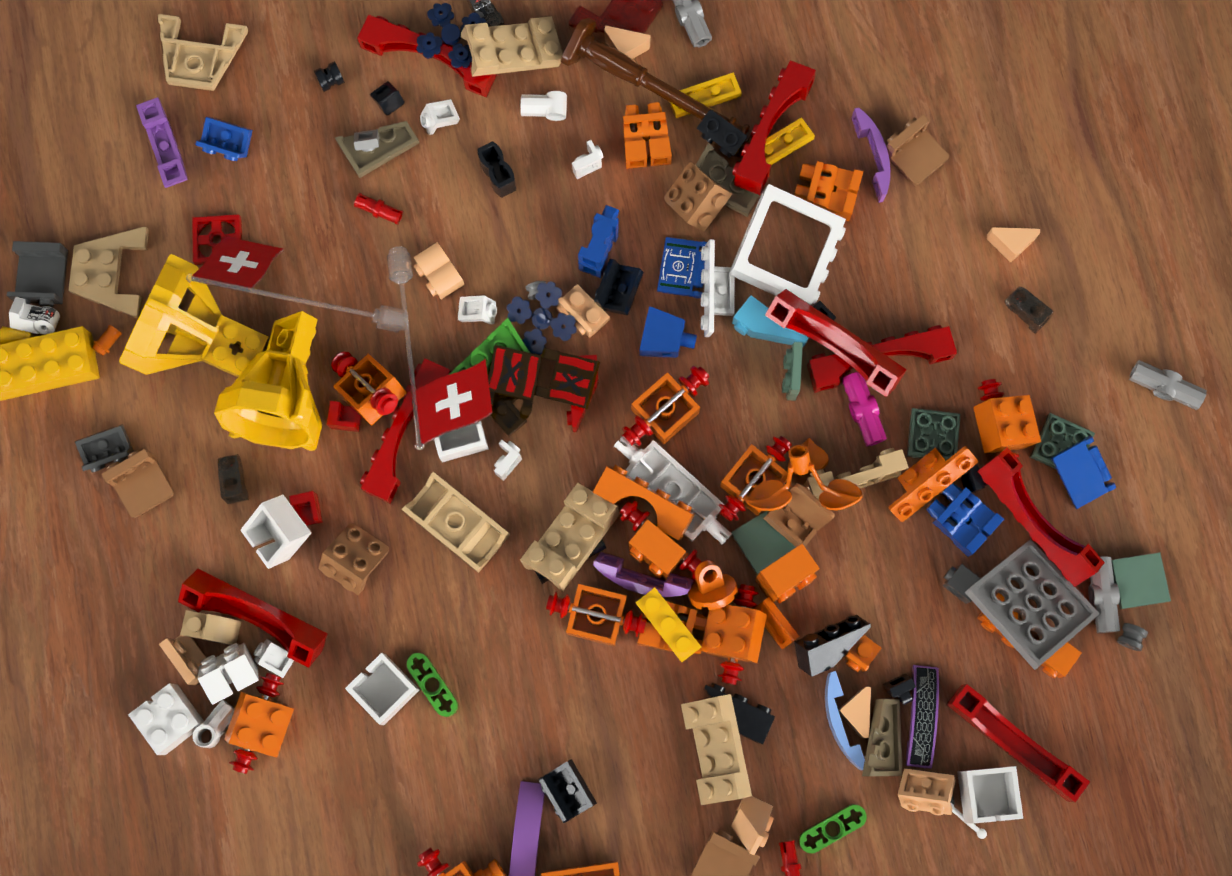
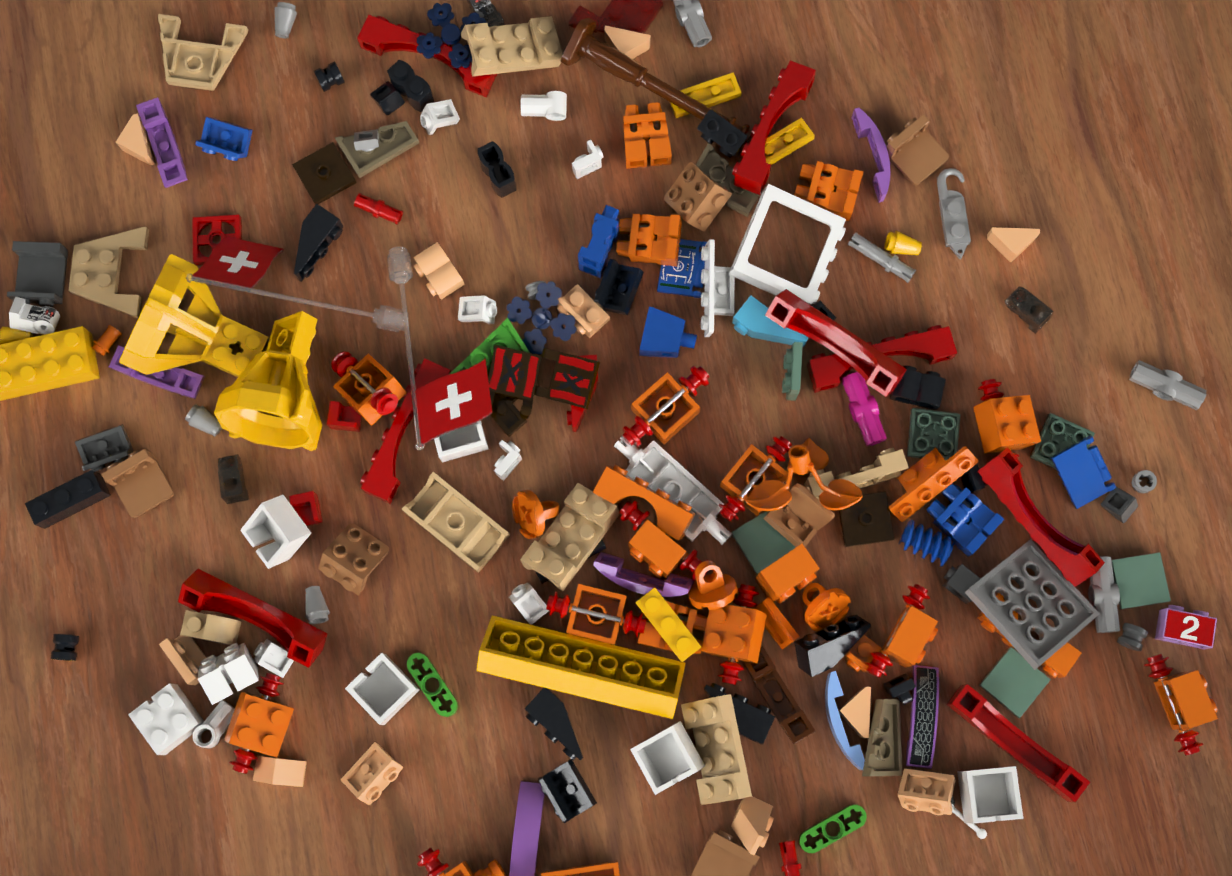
none -> black brick [25,470,111,529]
none -> black wheel [50,634,79,661]
none -> medium lavender slope [109,345,205,399]
none -> light nougat slope [116,114,155,165]
none -> light grey cone [185,404,222,437]
none -> light nougat slope [253,755,307,787]
none -> light grey cone [274,2,297,39]
none -> dark brown plate [292,142,356,205]
none -> black slope [294,204,344,282]
none -> light grey cone [305,586,330,624]
none -> light nougat bracket [341,742,403,805]
none -> black brick [387,60,434,112]
none -> yellow brick [476,616,686,719]
none -> white bracket [509,582,550,625]
none -> orange tile [512,490,559,539]
none -> black slope [525,688,584,761]
none -> orange hips [616,214,682,267]
none -> white piece [630,721,705,795]
none -> reddish brown slope [743,646,816,744]
none -> orange tile [802,583,851,631]
none -> dark brown plate [839,491,894,547]
none -> light grey pin [848,232,916,283]
none -> orange brick [865,584,938,678]
none -> yellow cone [884,231,922,256]
none -> black brick [890,366,946,410]
none -> blue piece [898,519,955,567]
none -> light grey plate [937,168,971,259]
none -> sand green tile [979,647,1051,718]
none -> dark grey slope [1101,487,1138,523]
none -> light grey bush [1131,470,1157,493]
none -> orange brick [1144,654,1218,756]
none -> brick [1155,605,1217,649]

